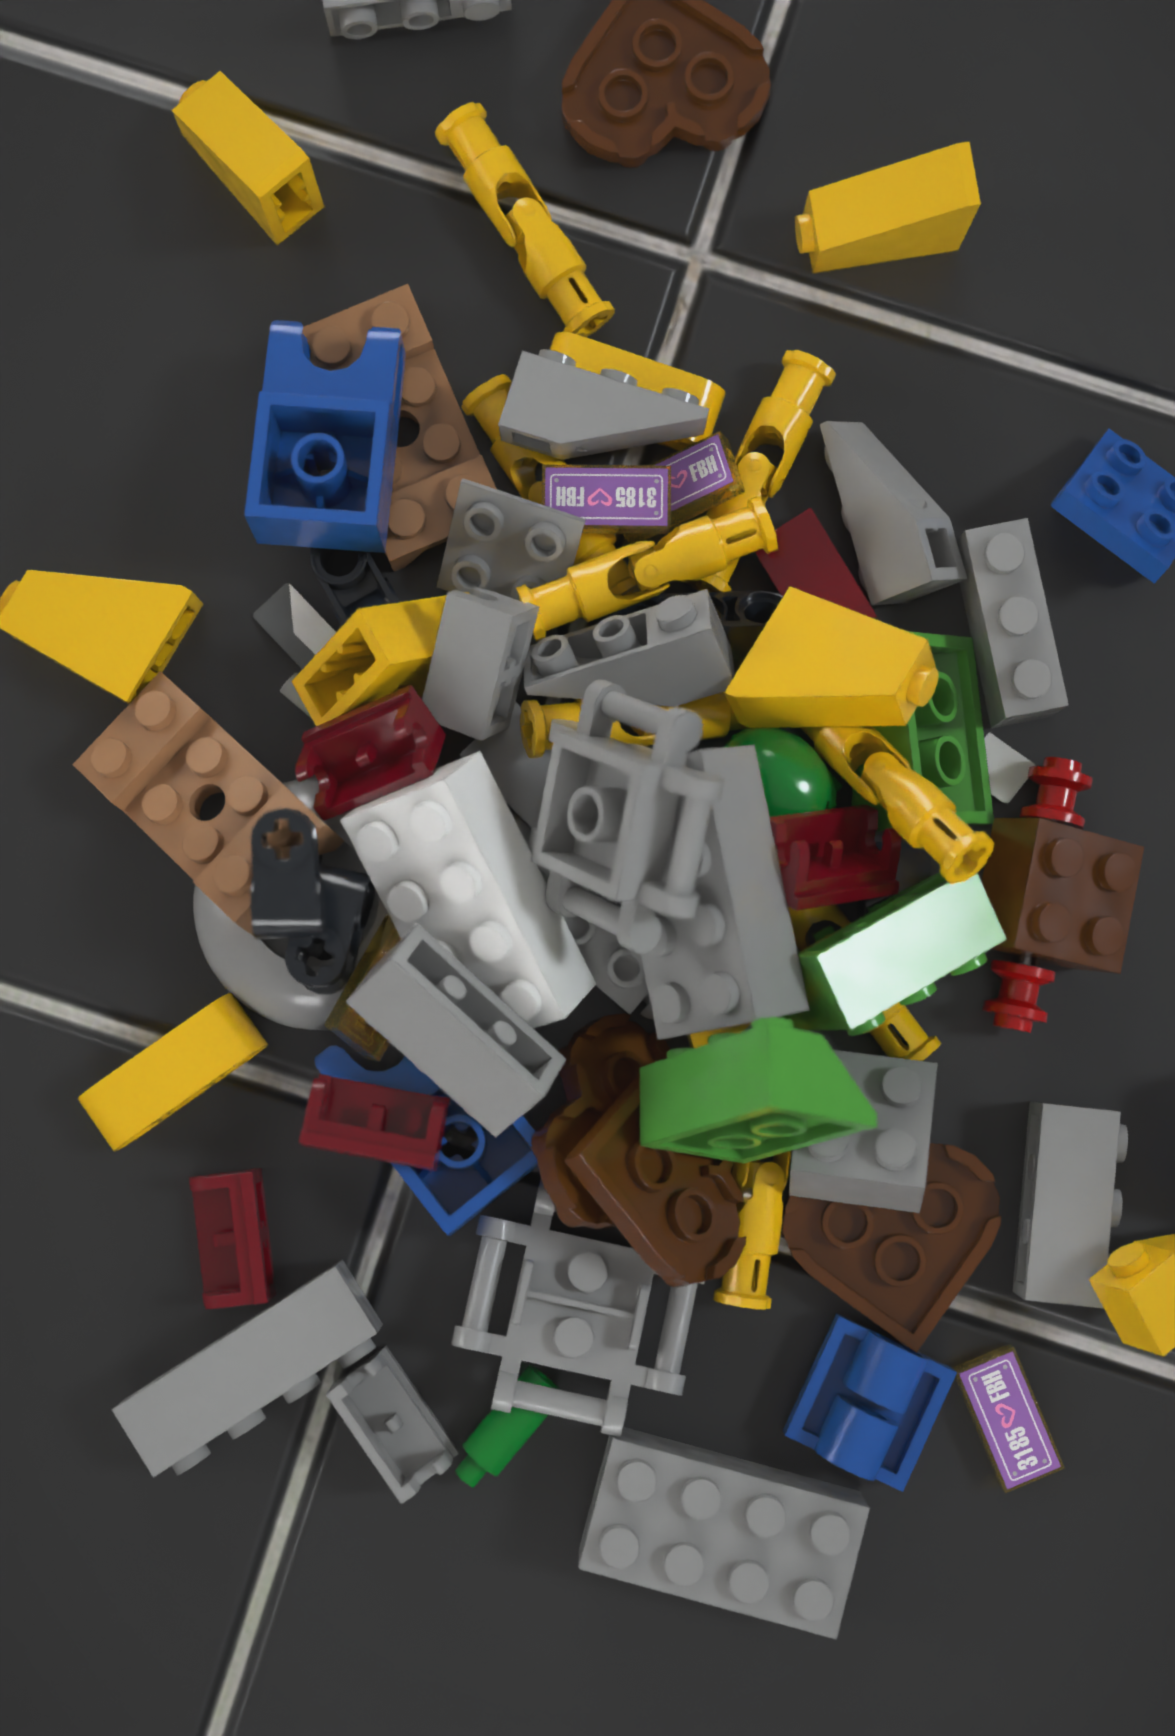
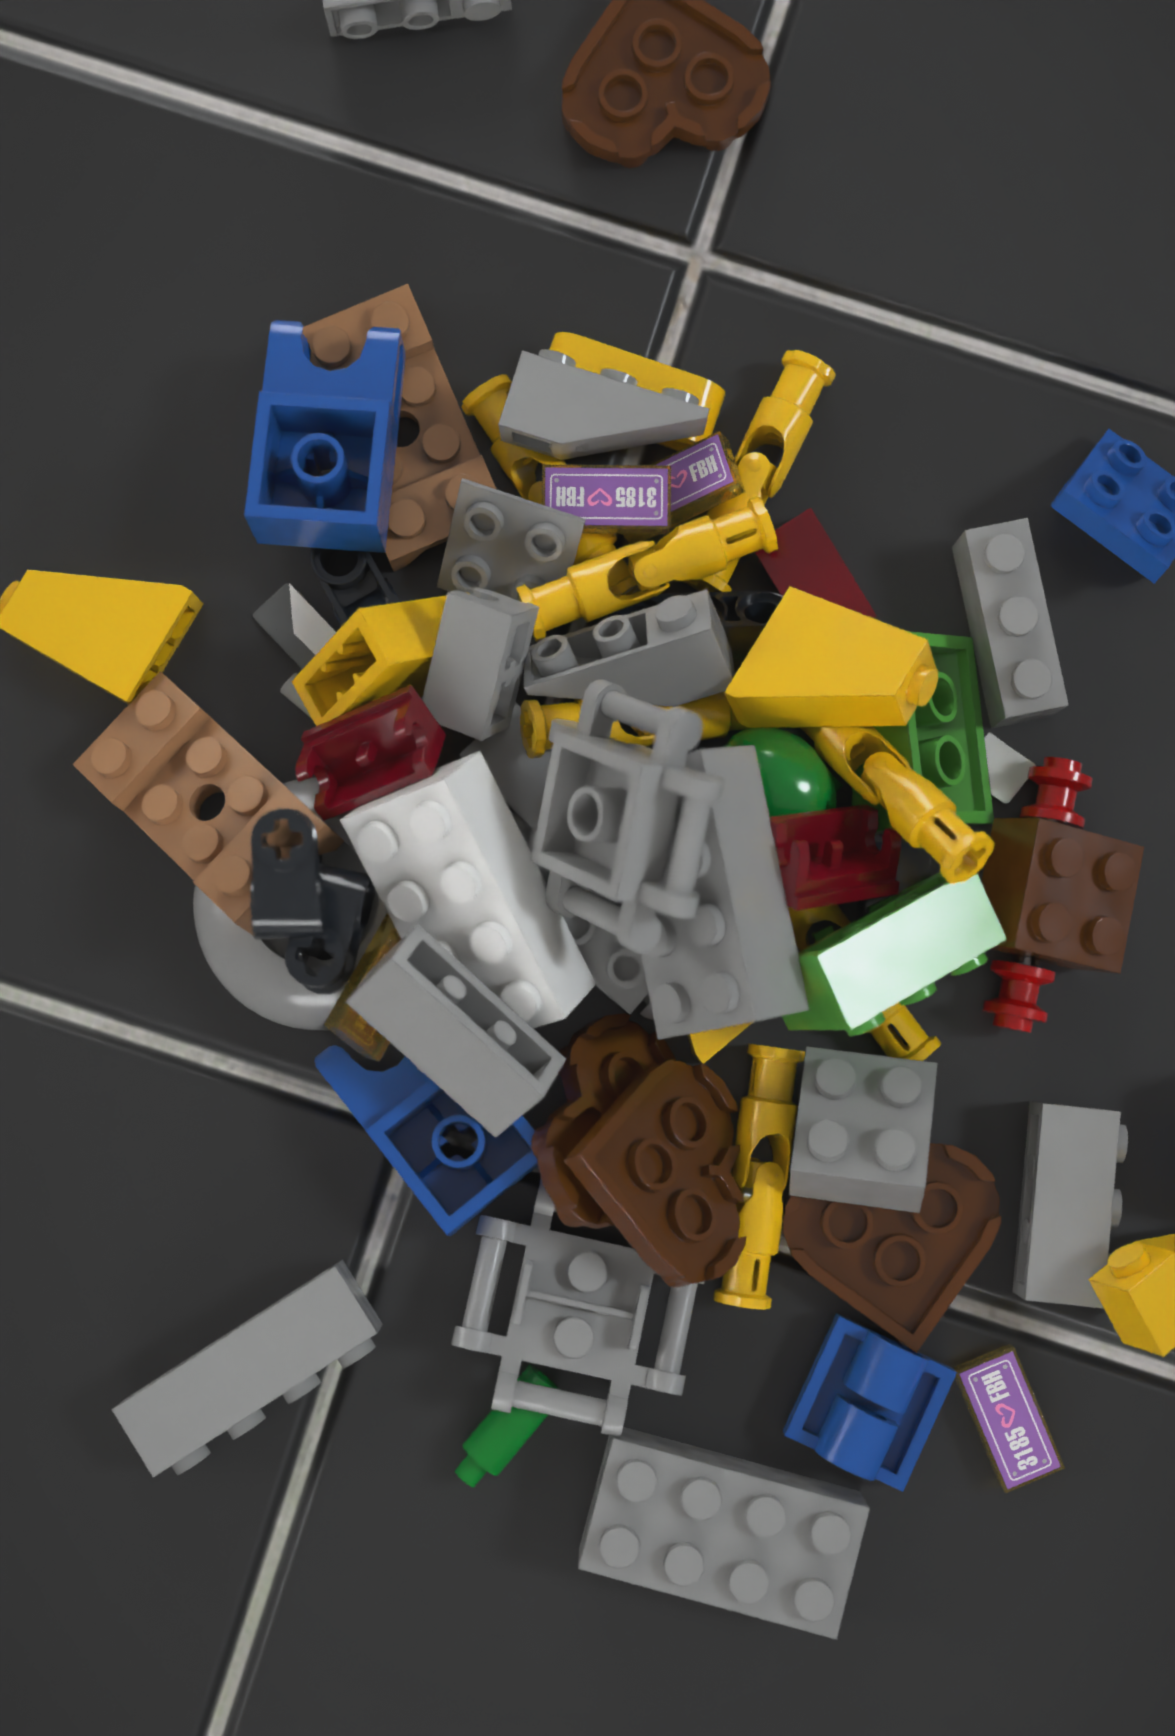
yellow beam [78,992,268,1152] -> none
yellow slope [172,71,324,245] -> none
dark red hinge [189,1167,276,1309] -> none
dark red hinge [299,1074,450,1171] -> none
light grey hinge [326,1346,460,1504] -> none
yellow piece [435,102,615,337] -> none
bright green slope [640,1017,877,1164] -> none
yellow slope [795,142,981,273] -> none
light grey slope [820,421,967,606] -> none

